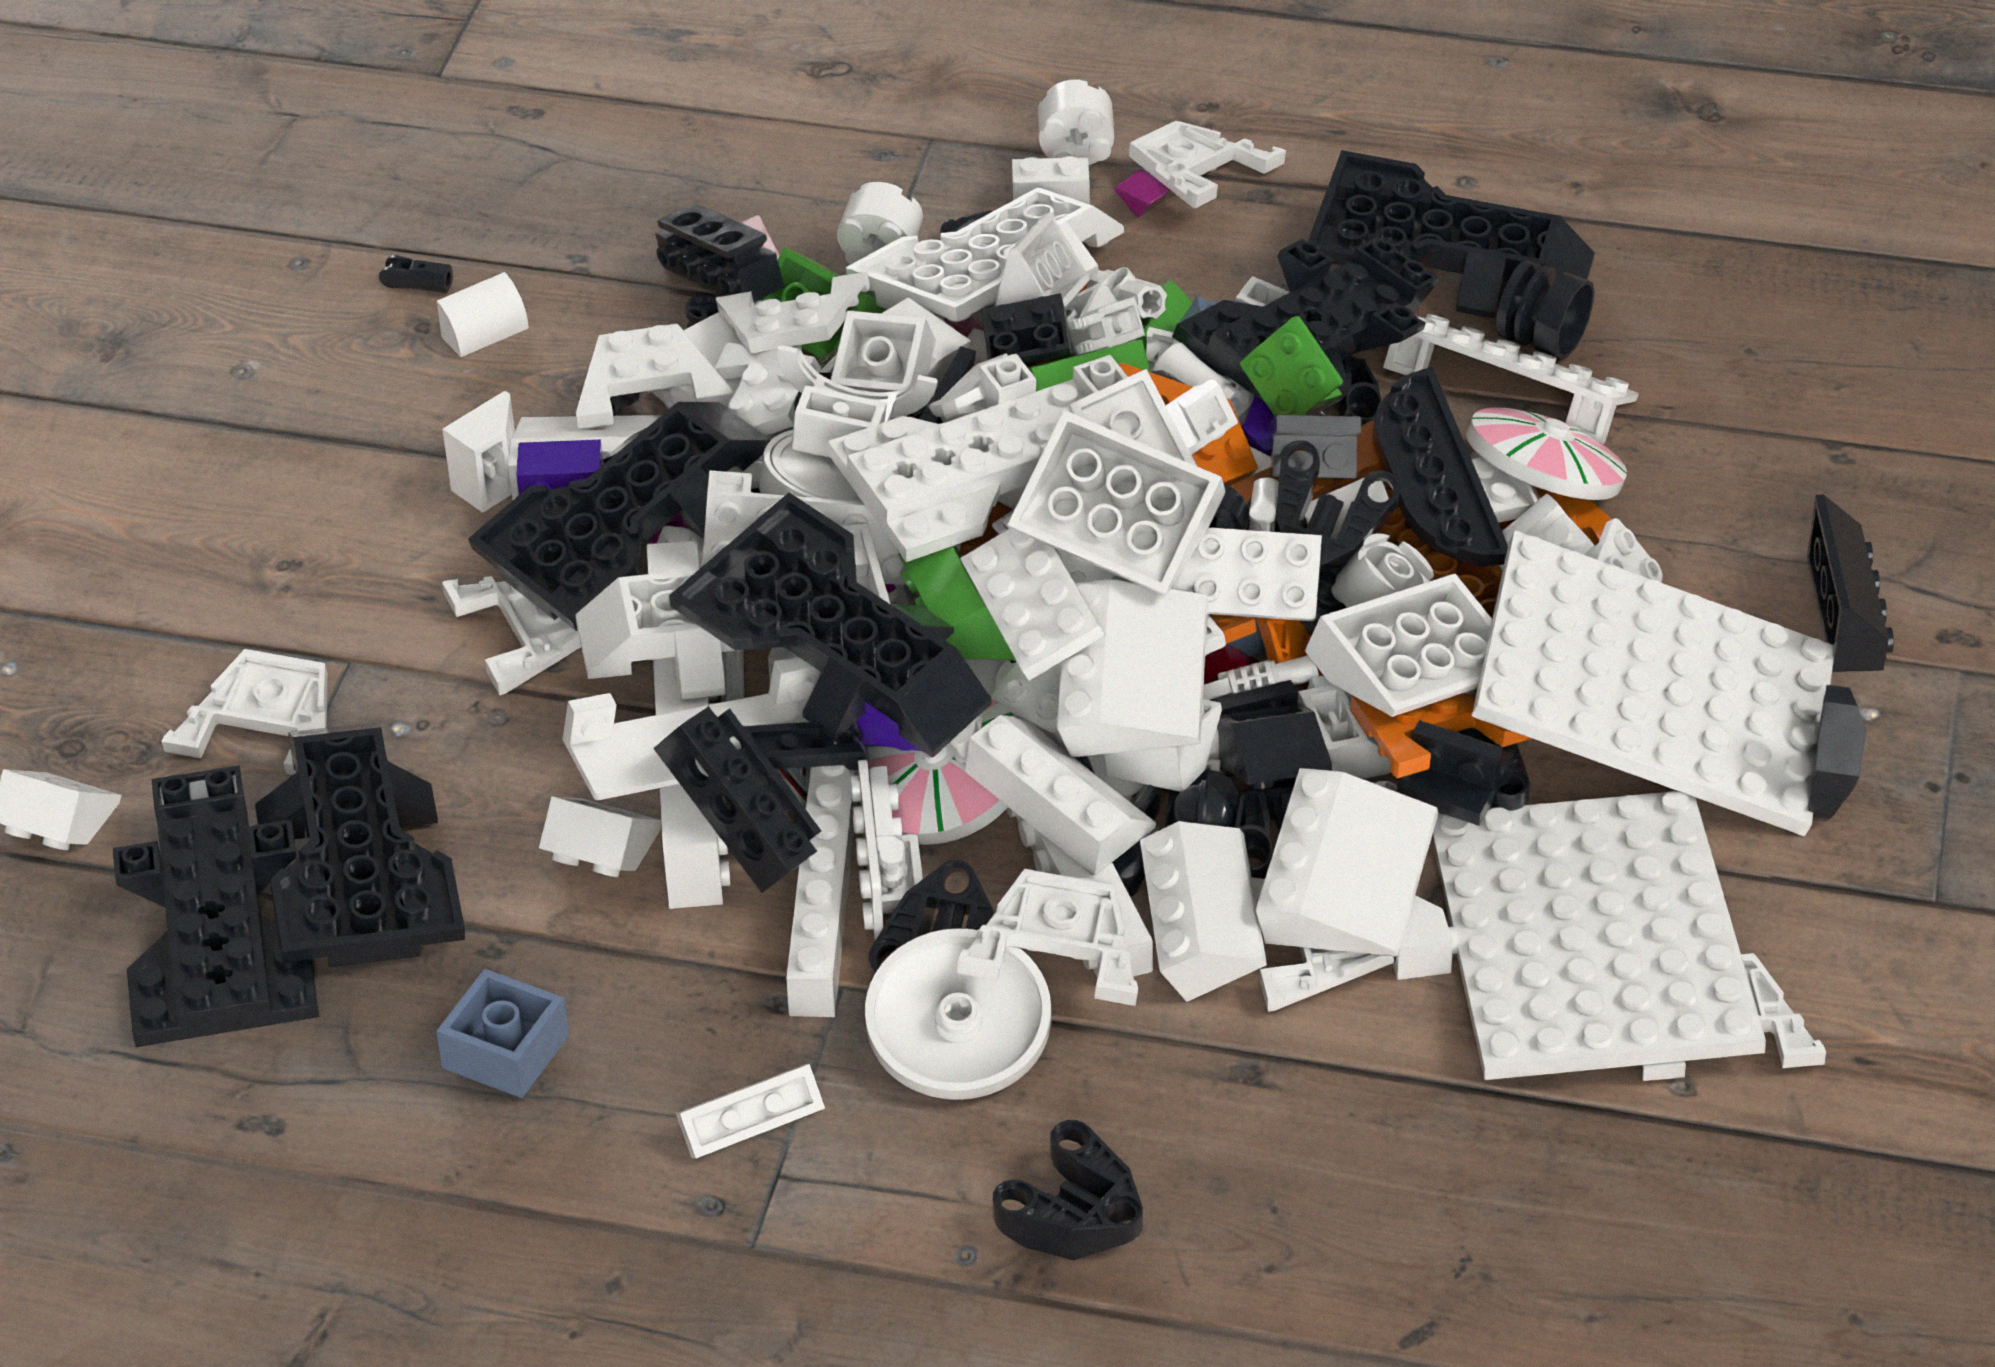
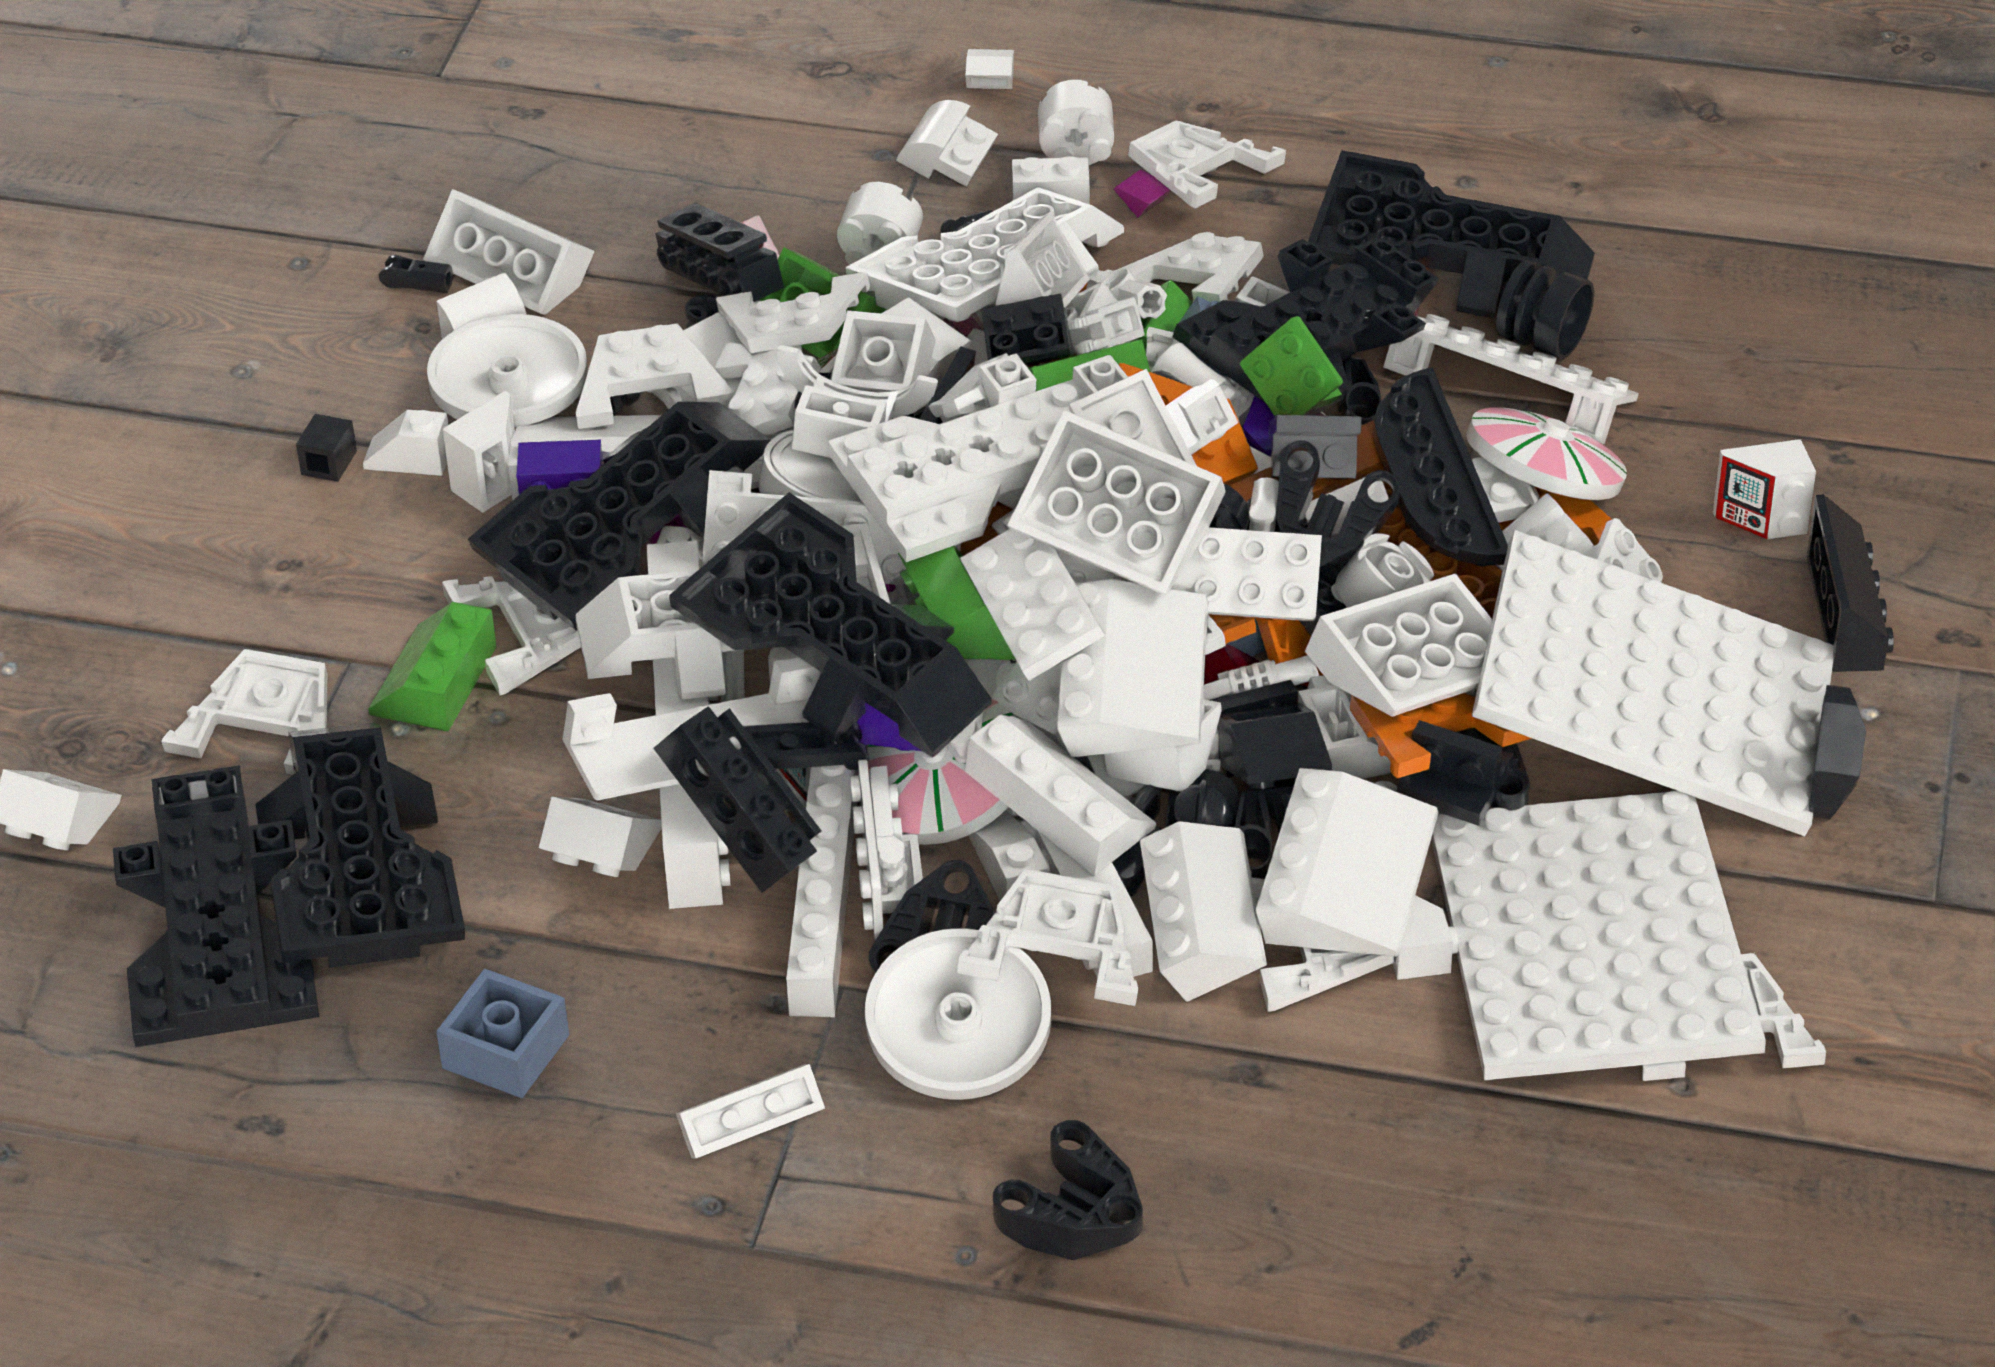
none -> black brick [296,414,357,482]
none -> white slope [363,410,448,476]
none -> bright green slope [368,602,497,732]
none -> white slope [423,189,594,315]
none -> white dish [427,314,588,427]
none -> white brick [896,100,998,187]
none -> white piece [966,49,1014,89]
none -> white slope [968,810,1049,901]
none -> white wing [1114,232,1264,302]
none -> white slope [1713,439,1816,539]

